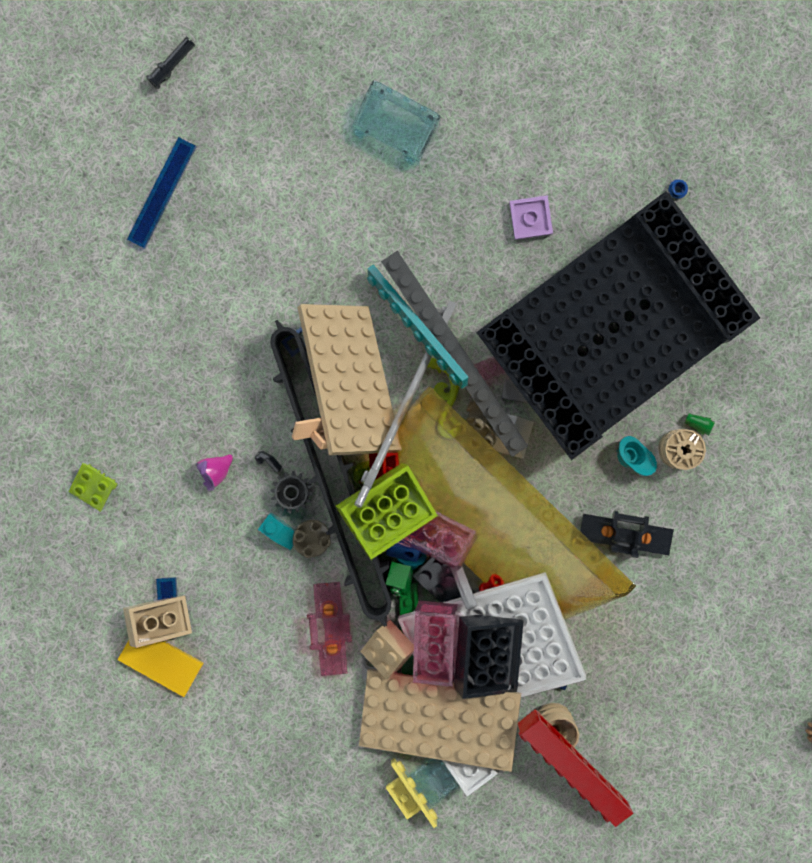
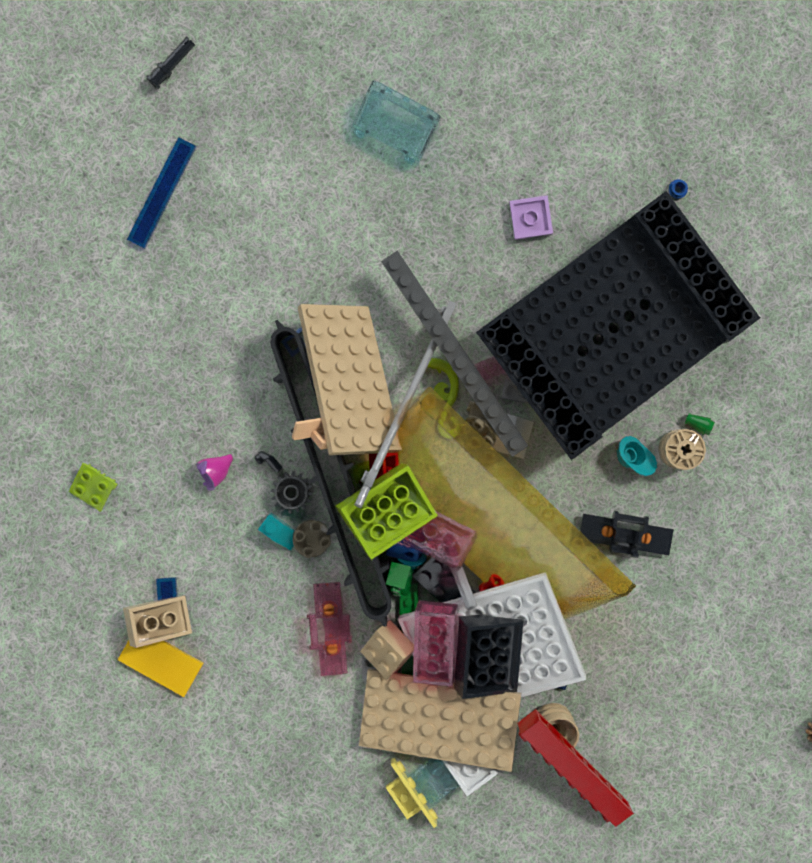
teal plate [367,264,469,389] -> none

